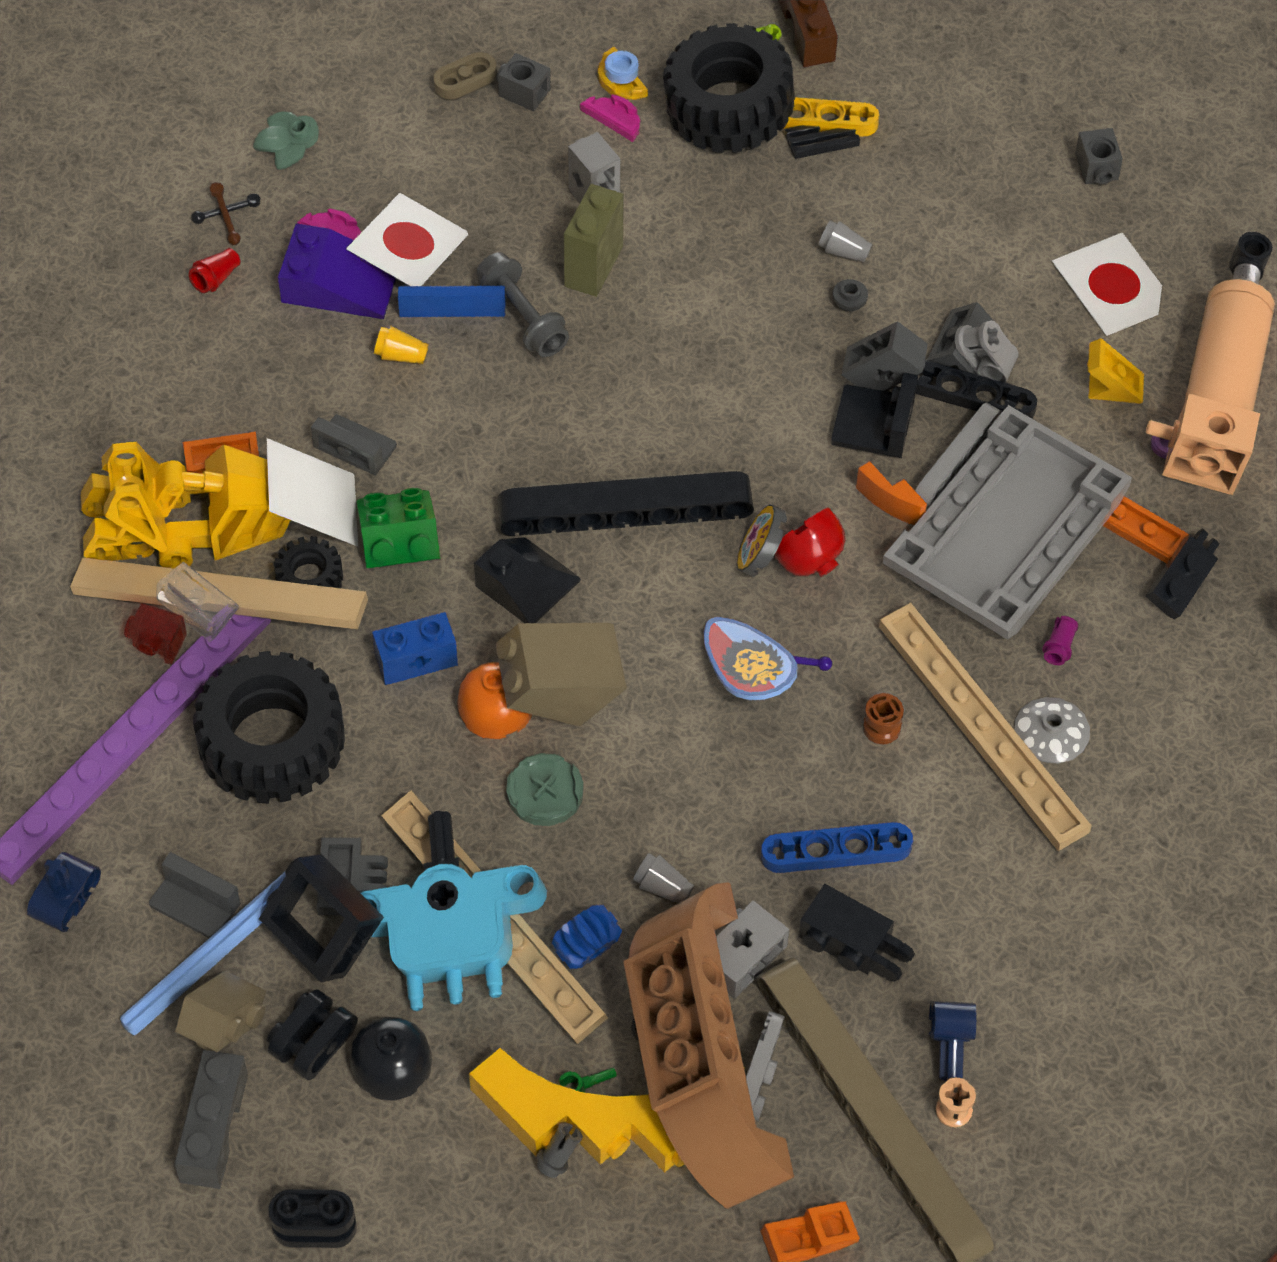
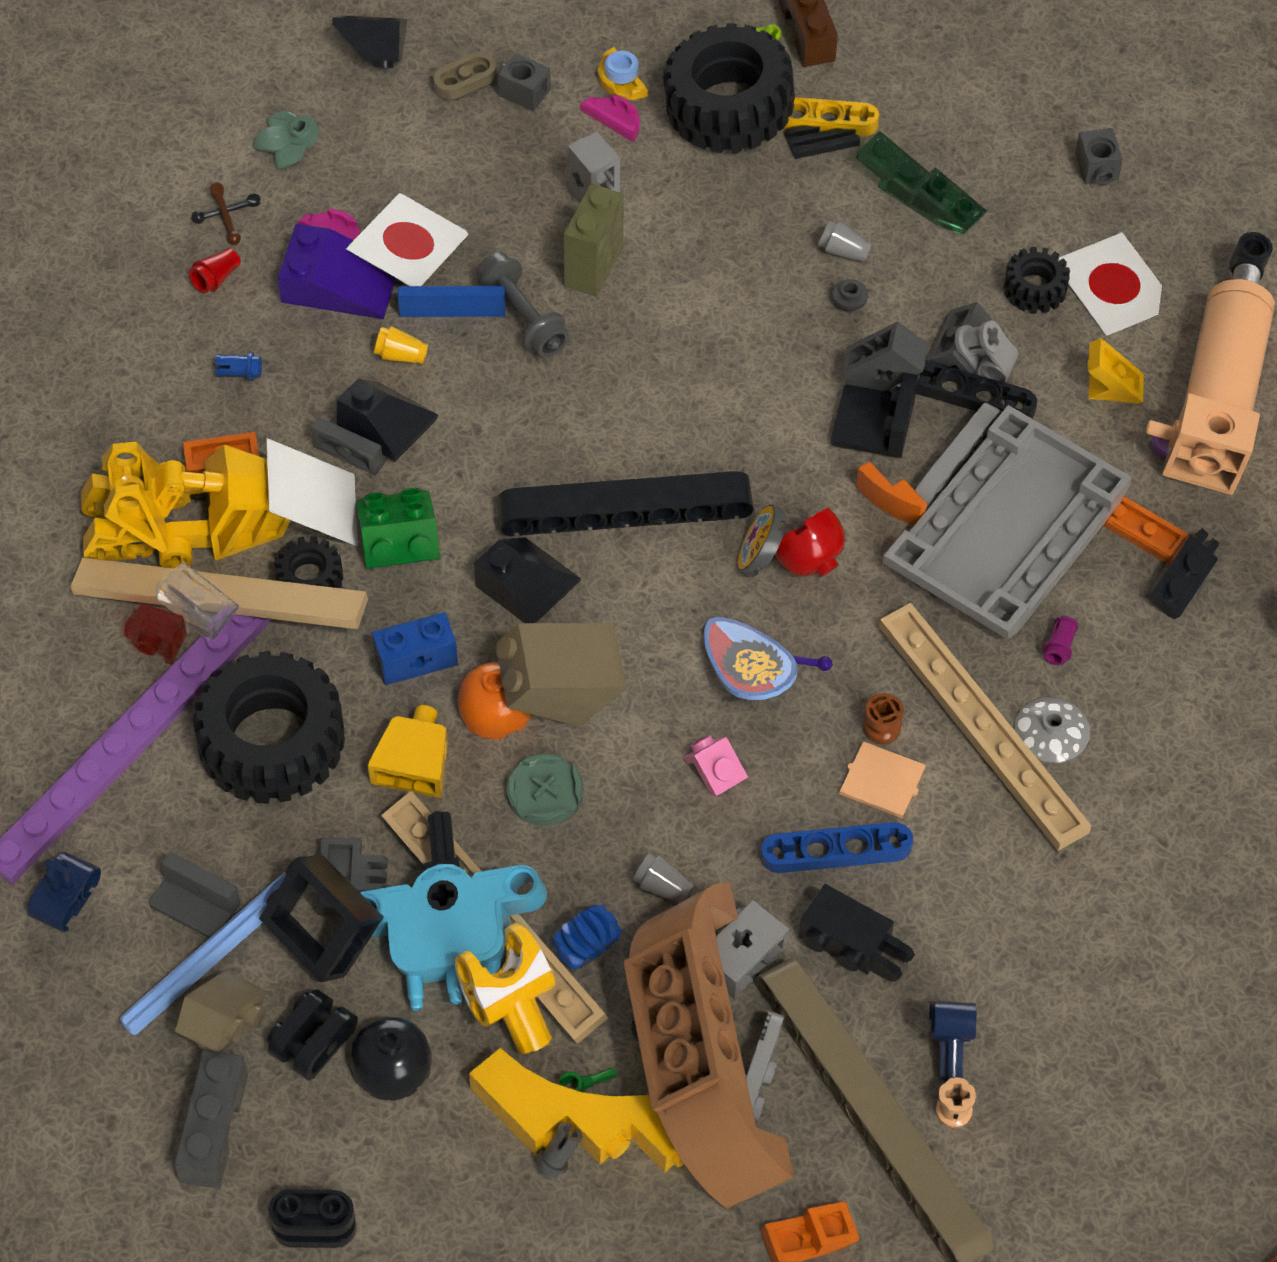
none -> blue pin [215,352,262,381]
none -> black slope [332,15,407,68]
none -> black slope [337,378,438,462]
none -> yellow torso [368,705,448,798]
none -> yellow connector [455,922,555,1054]
none -> bright pink bracket [683,735,748,797]
none -> light nougat piece [839,741,926,818]
none -> clear green slope [855,131,987,235]
none -> black tyre [1004,247,1070,314]

